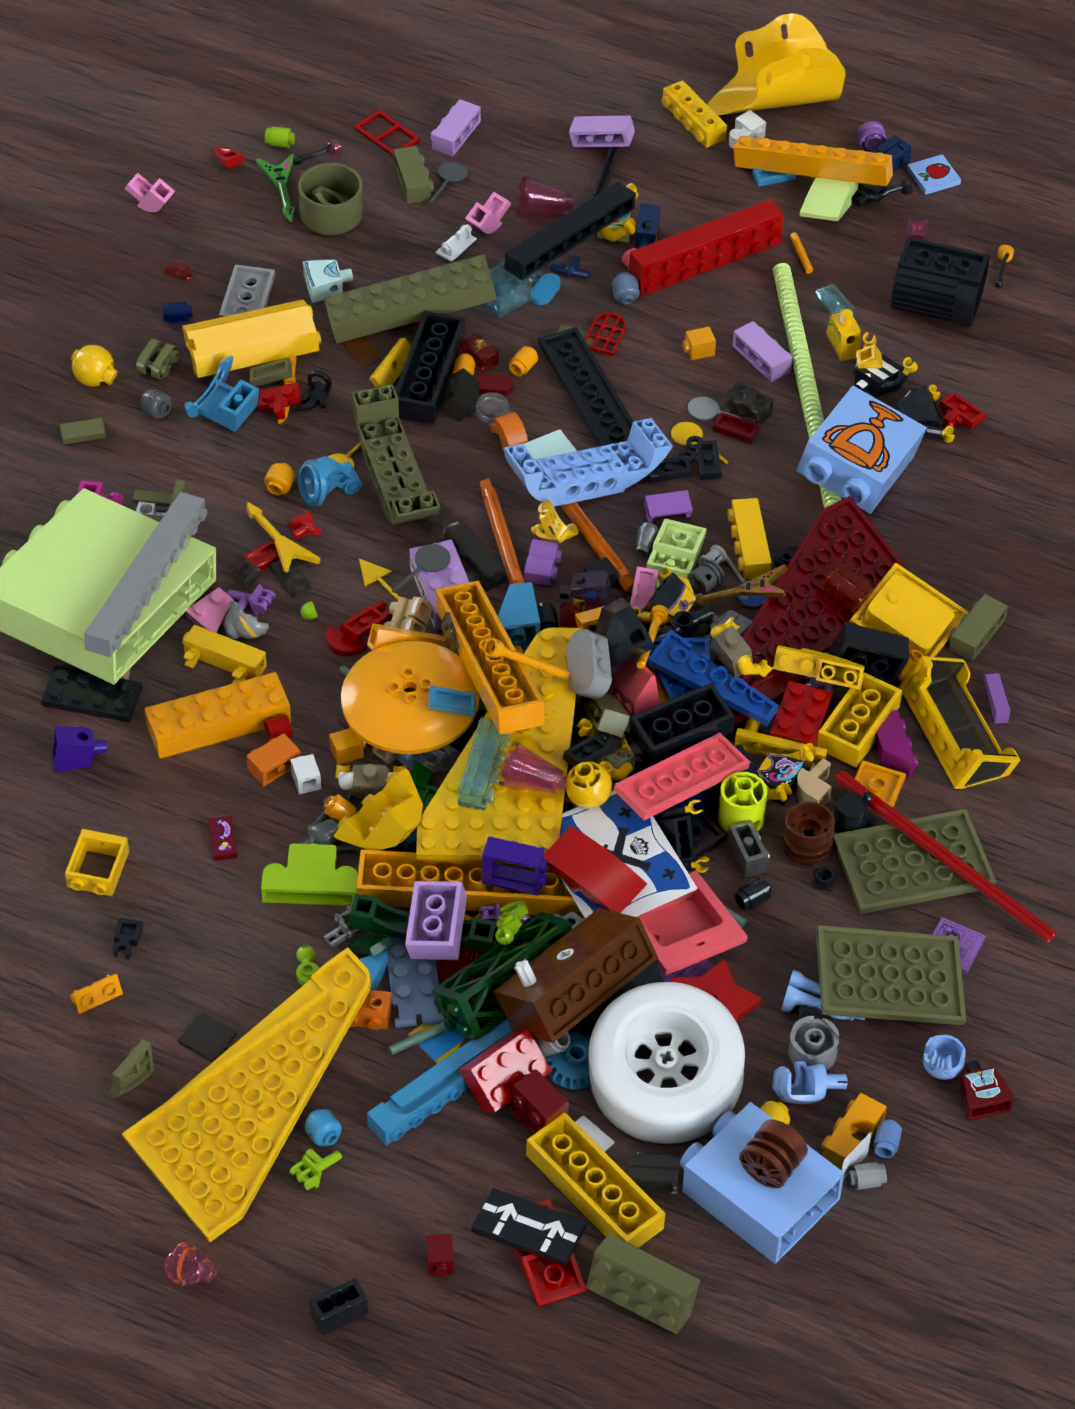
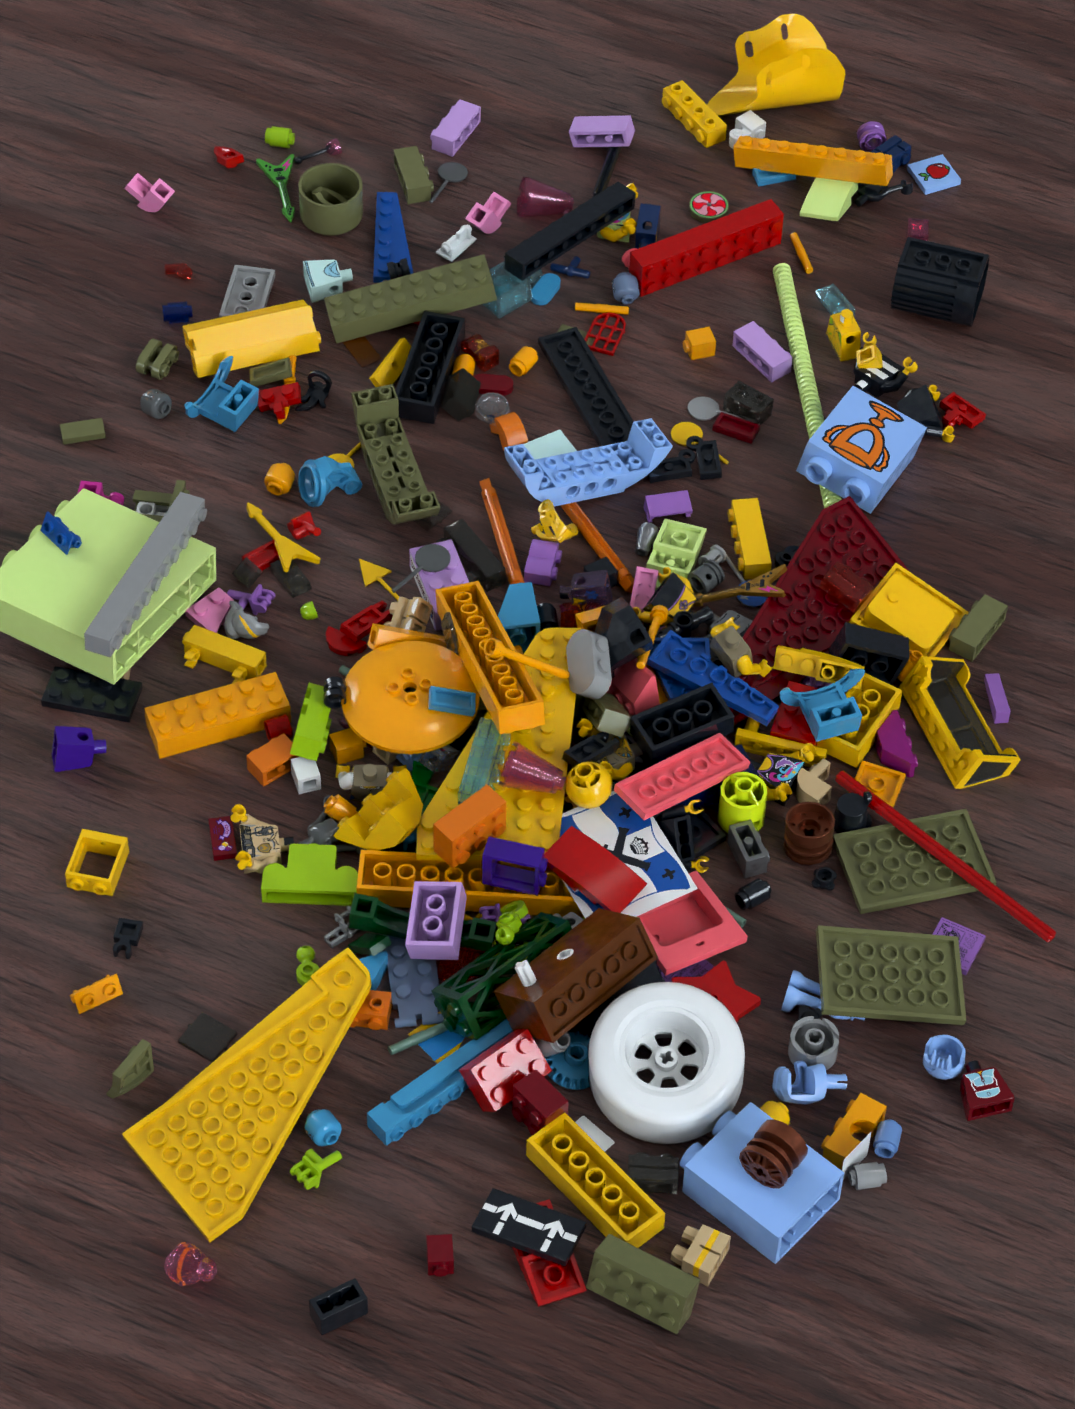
yellow brick [71,345,118,387] -> none
red window [354,109,420,156] -> none
hinge [995,245,1014,288] -> none
none -> blue hinge [40,511,82,555]
none -> torso [231,804,294,874]
none -> lime wedge [290,682,332,761]
none -> black wheel [324,677,346,709]
none -> blue wing [373,192,413,283]
none -> black wheel [387,258,410,279]
none -> orange brick [433,784,506,869]
none -> light orange piece [575,302,629,315]
none -> tan hips [671,1225,731,1287]
none -> tile [689,191,729,223]
none -> dark azure piece [780,669,865,742]

